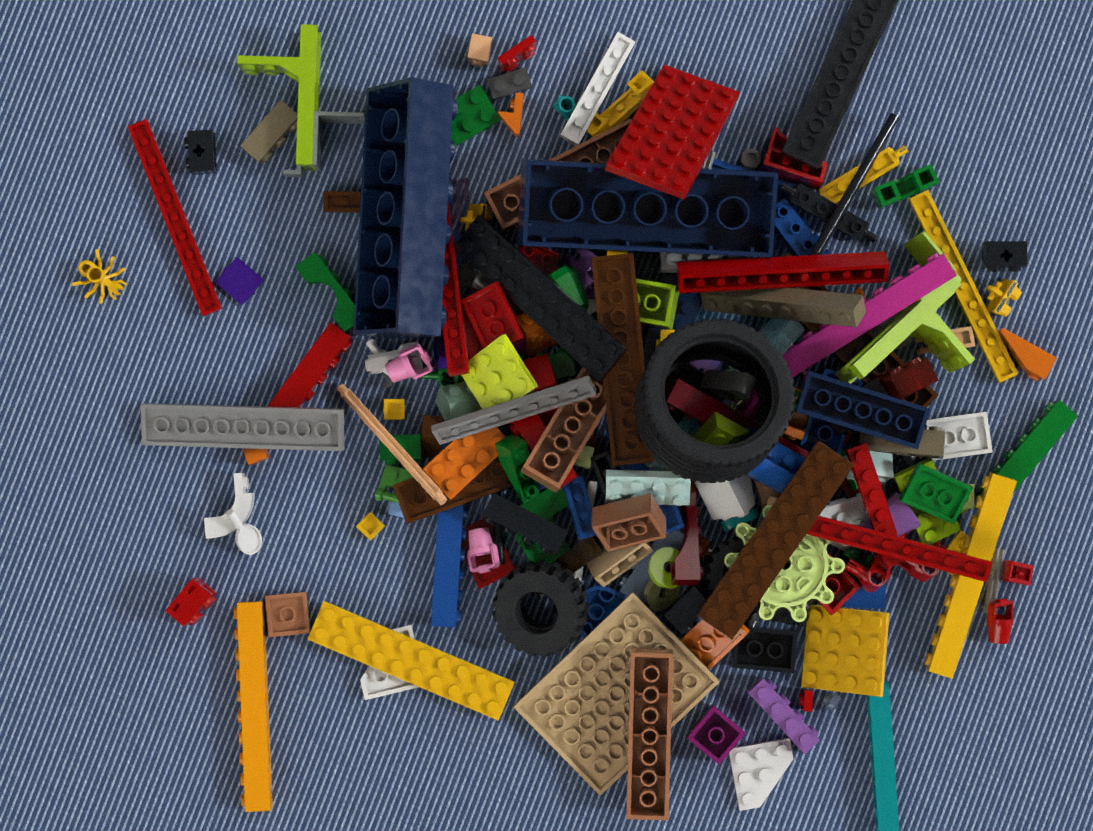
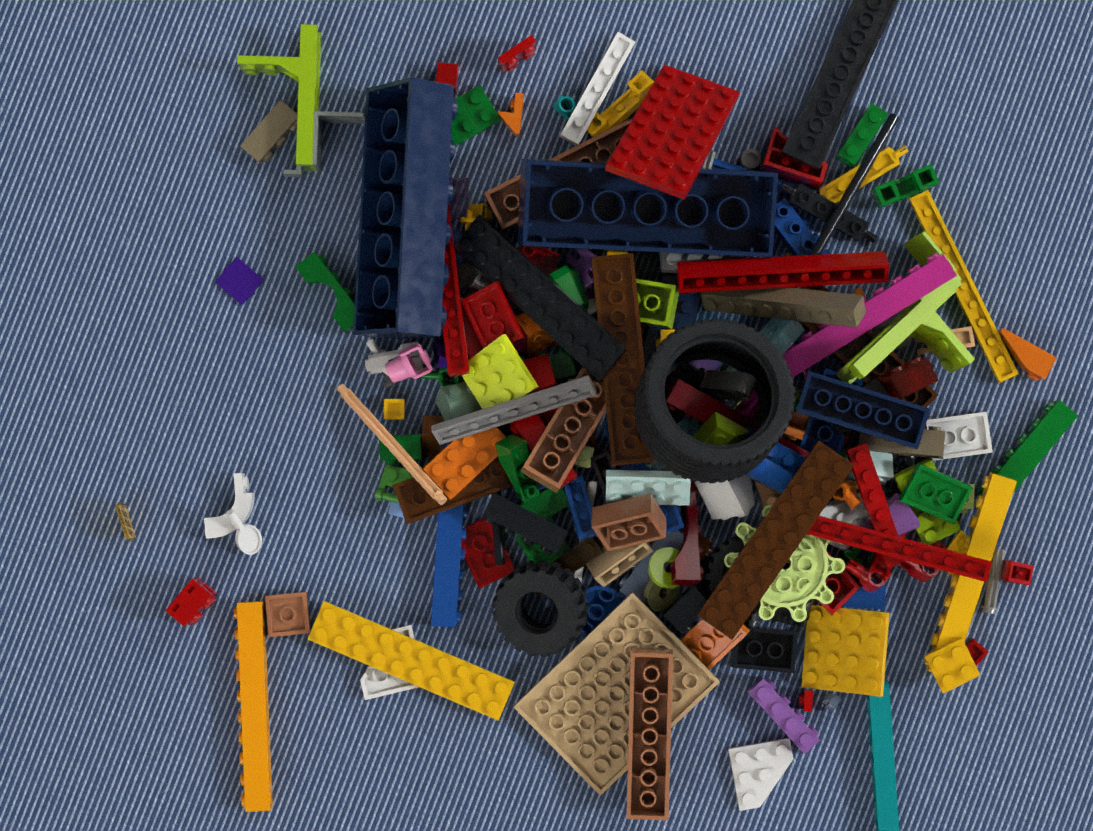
yellow animal [72,249,127,304] -> none
red plate [128,119,222,317] -> none
light grey plate [141,403,344,451] -> none
black brick [184,130,217,175] -> none
orange brick [243,448,271,466] -> none
red brick [267,322,352,407] -> none
reddish brown plate [323,191,361,213] -> none
yellow plate [356,512,385,541] -> none
light nougat brick [467,33,493,67] -> none
bright pink piece [467,528,500,574] -> none
dark grey plate [487,67,532,100] -> none
magenta brick [685,704,746,765] -> none
teal beam [720,507,760,532] -> none
black brick [982,241,1027,272] -> none
yellow hips [986,278,1022,317] -> none
red piece [986,598,1014,644] -> none
none -> clear yellow piece [115,502,136,541]
none -> red brick [436,62,459,93]
none -> orange axle [832,478,863,510]
none -> green brick [835,103,889,169]
none -> yellow plate [923,637,980,694]
none -> red tile [966,638,989,666]

